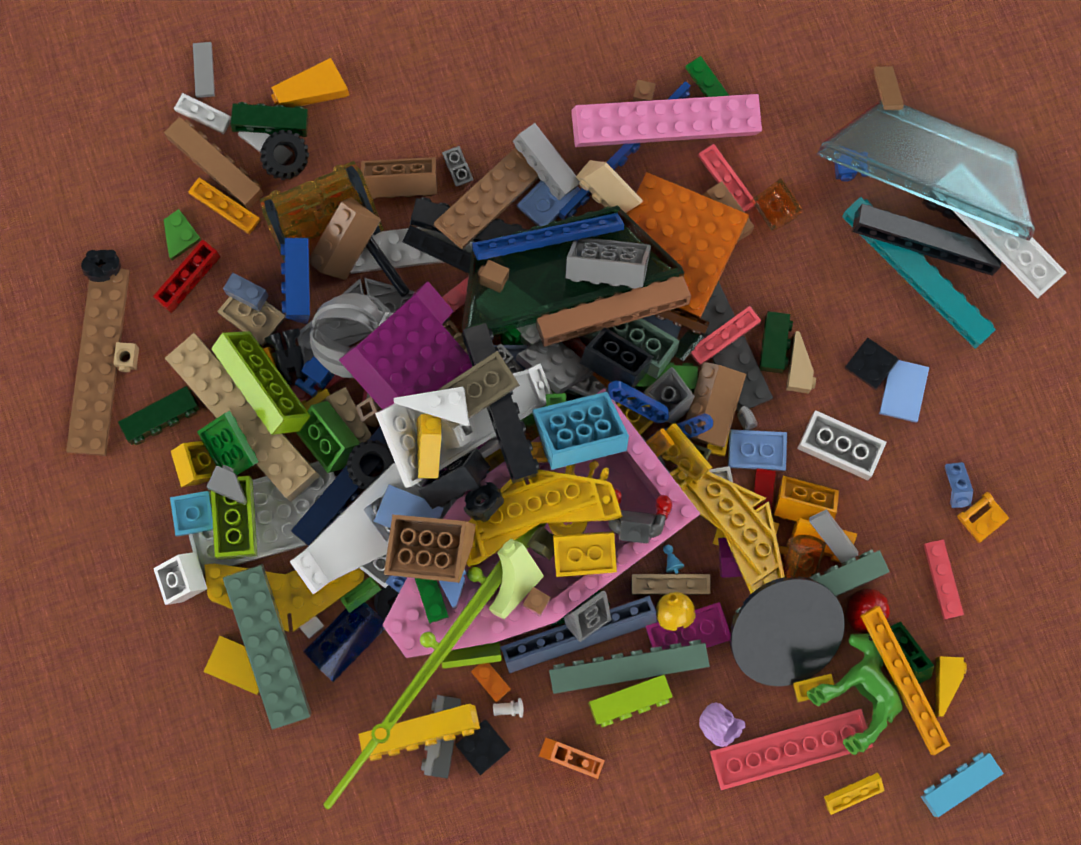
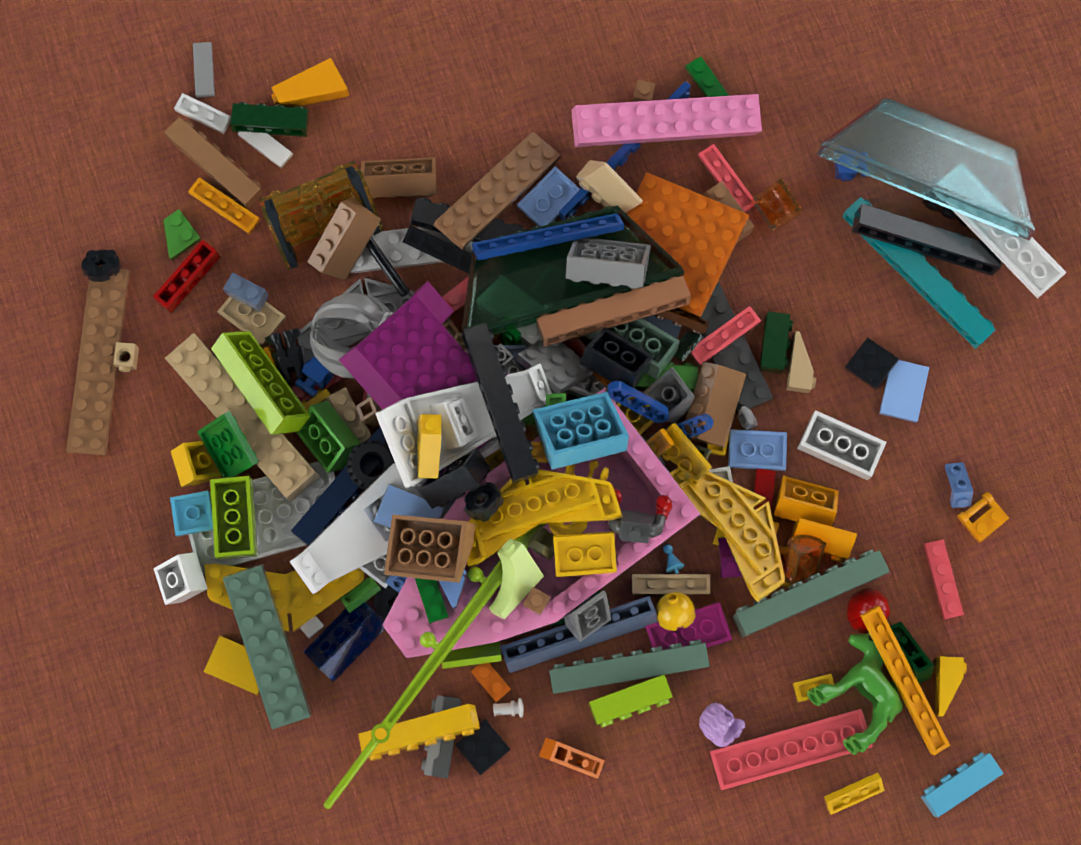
dark green brick [118,386,200,445] -> none
light grey slope [207,465,247,505] -> none
black tyre [260,130,309,180] -> none
blue slope [281,238,310,324] -> none
white wing [393,387,470,426] -> none
dark tan plate [437,351,520,430] -> none
light grey slope [442,146,473,187] -> none
medium nougat brick [478,260,509,293] -> none
light grey brick [513,123,580,200] -> none
black tile [730,576,845,686] -> none
light grey tile [809,509,858,563] -> none
medium nougat tile [874,66,904,110] -> none

